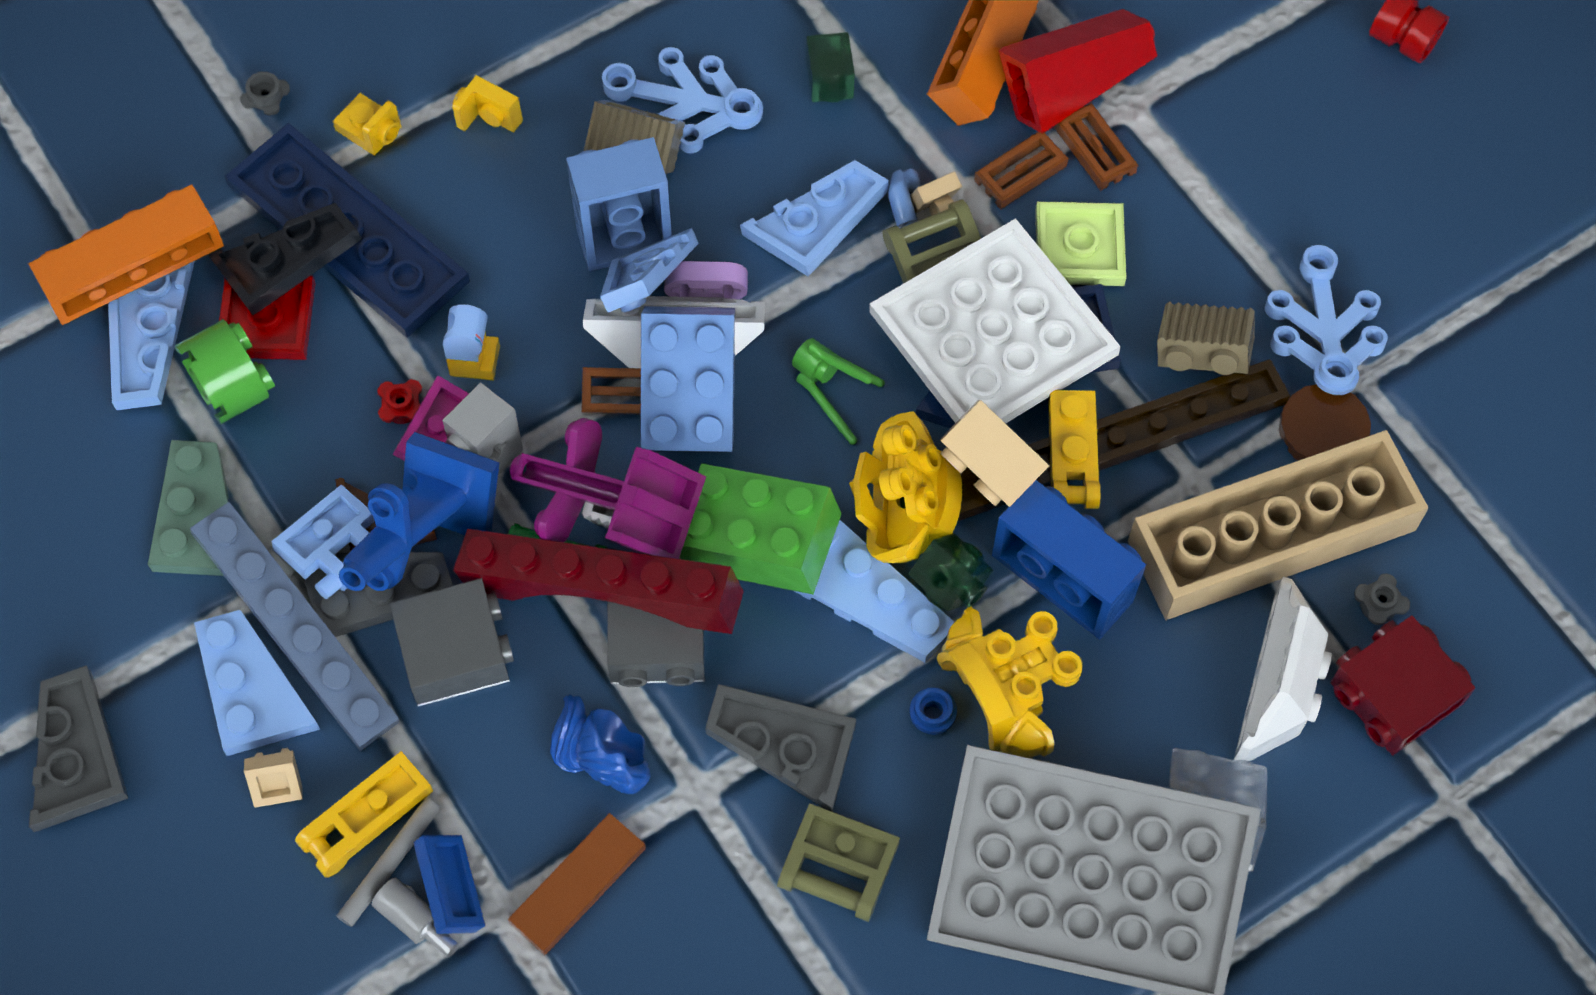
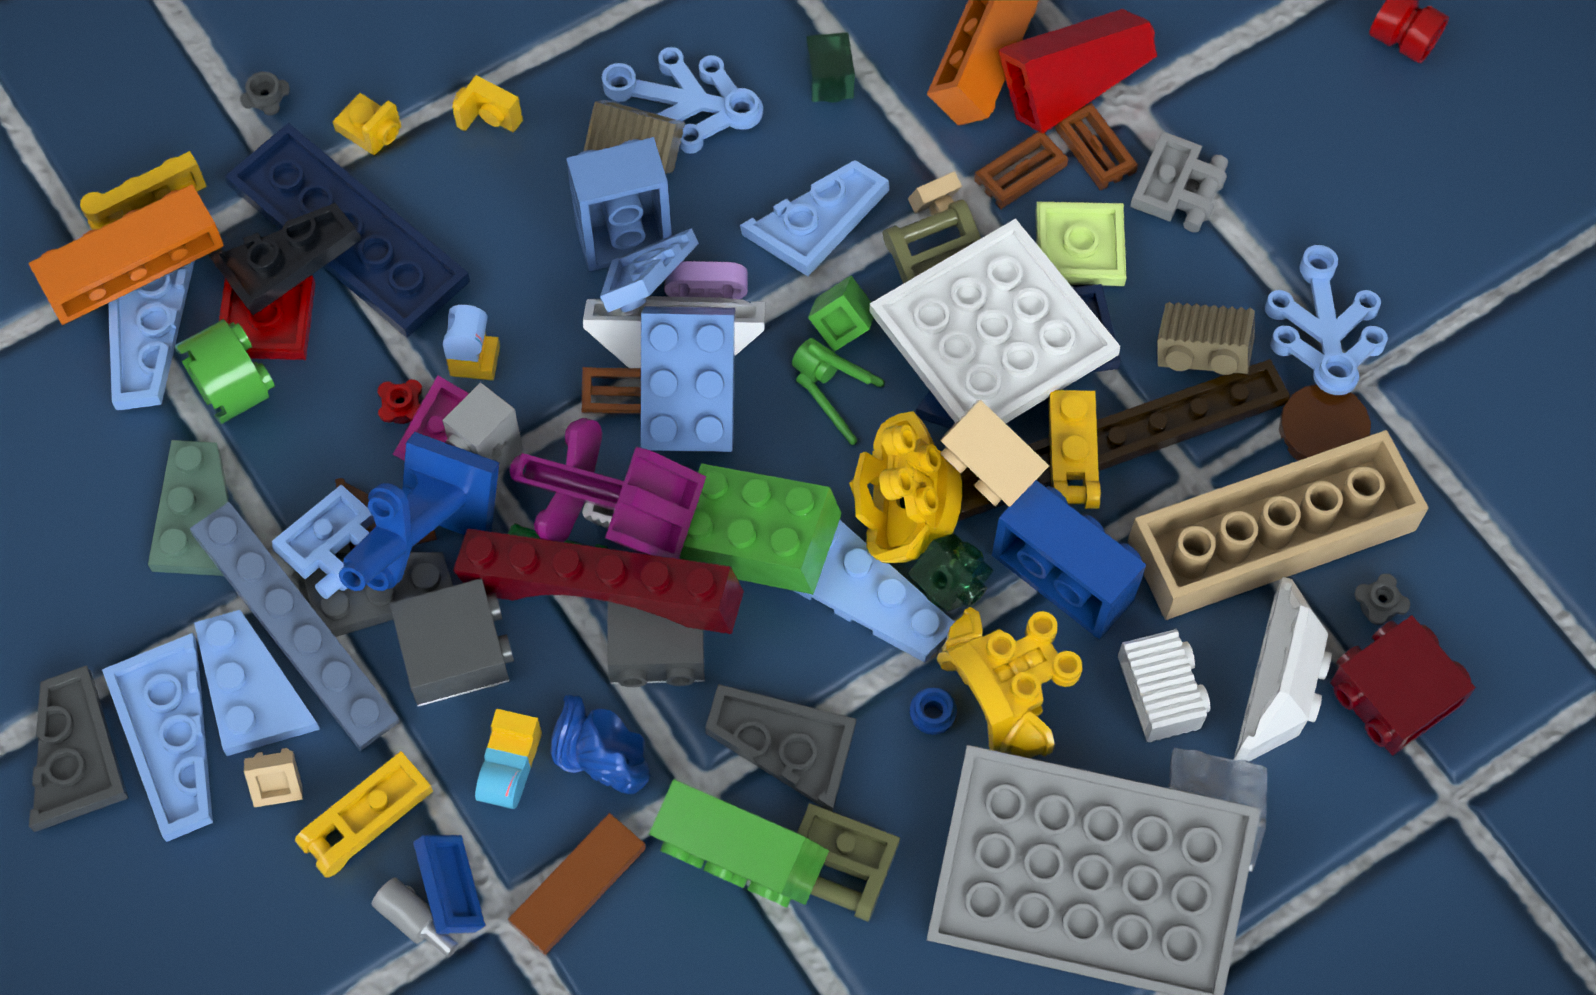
light grey bar [336,797,441,927] -> none
medium blue arm [888,169,920,227] -> none
none -> yellow plate [80,151,207,230]
none -> light blue wing [102,633,213,842]
none -> leg [475,708,542,809]
none -> bright green brick [649,779,829,908]
none -> bright green panel [808,275,874,352]
none -> white brick [1118,629,1210,742]
none -> light grey plate [1130,131,1228,232]

